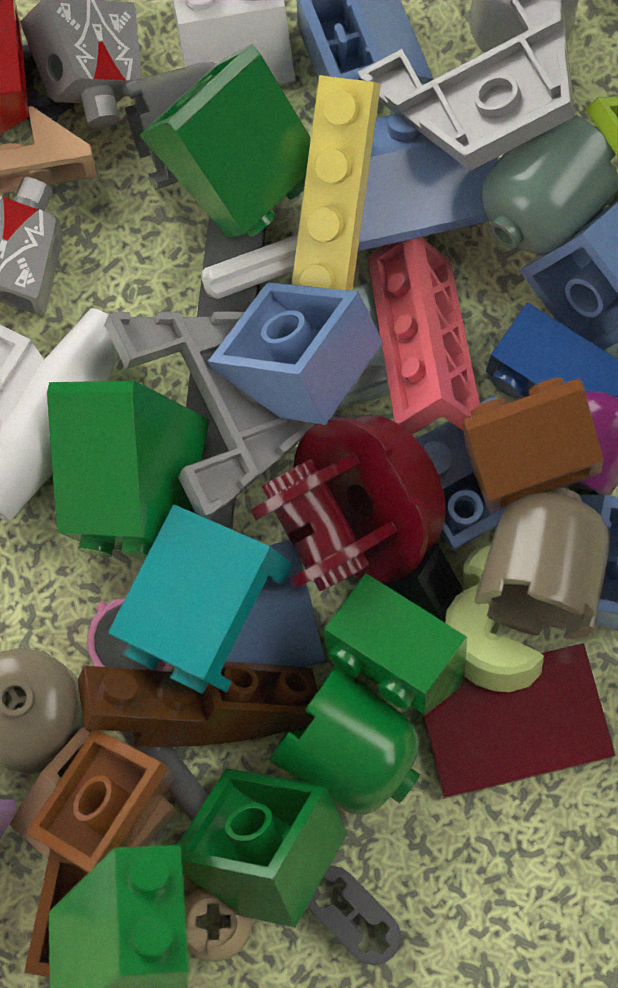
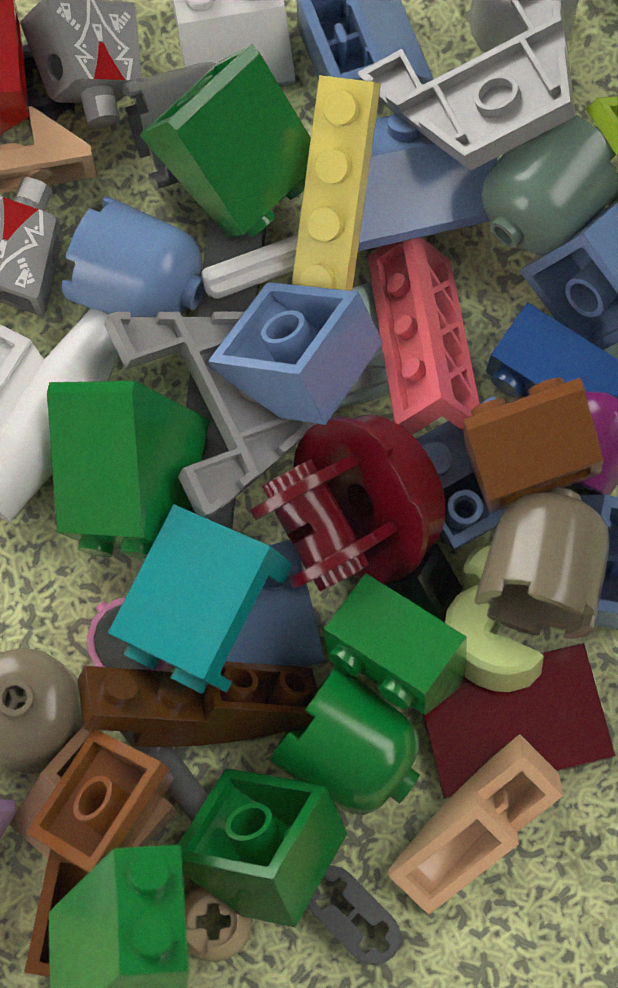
none -> medium blue cylinder [62,196,205,317]
none -> light nougat slope [388,734,563,915]

